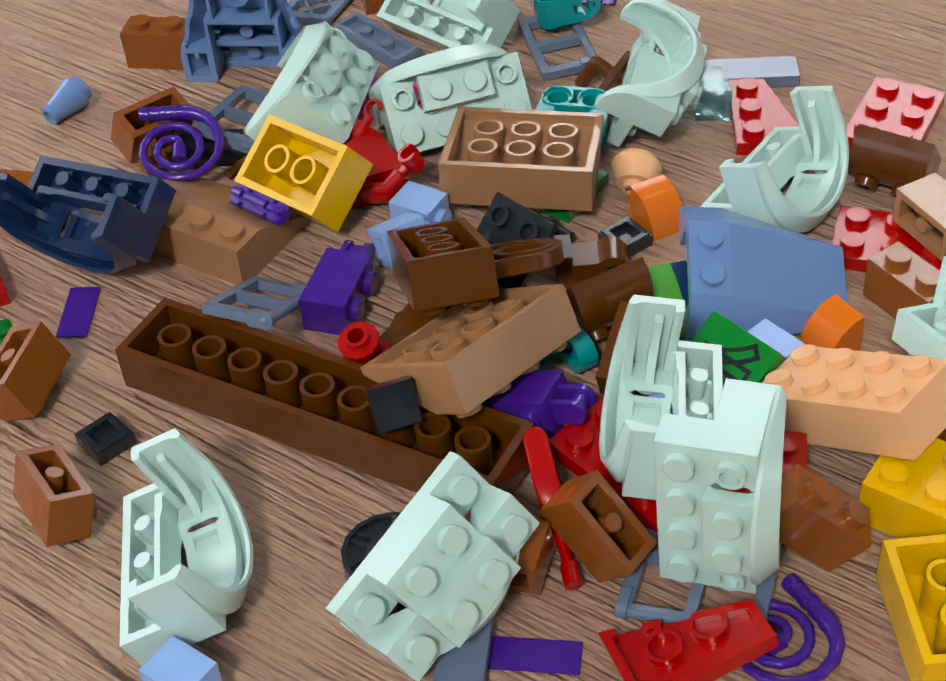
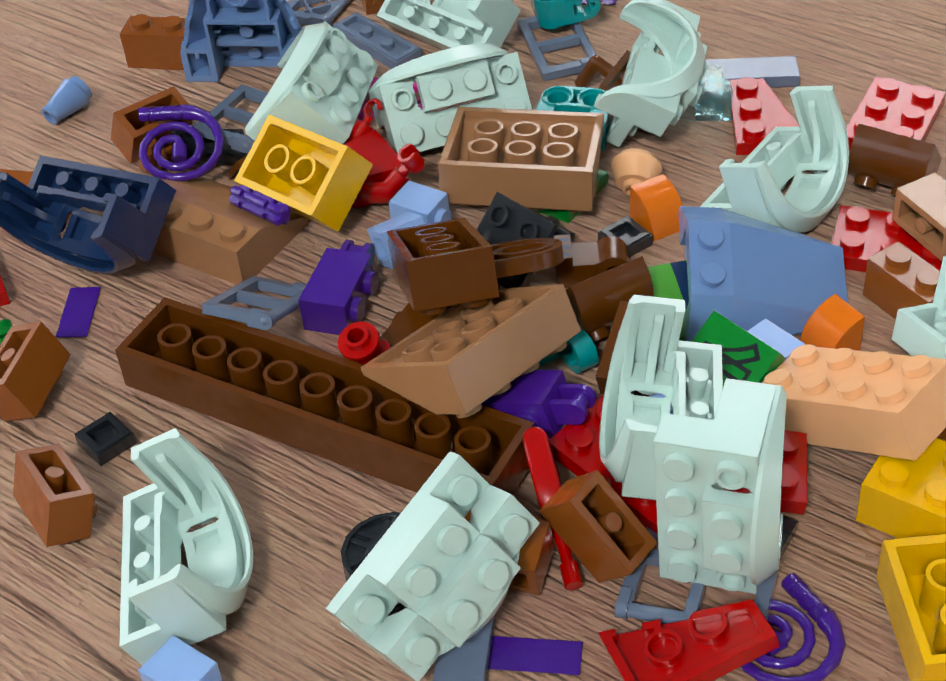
black tile [365,375,422,434] -> none
dark orange brick [779,464,871,572] -> none

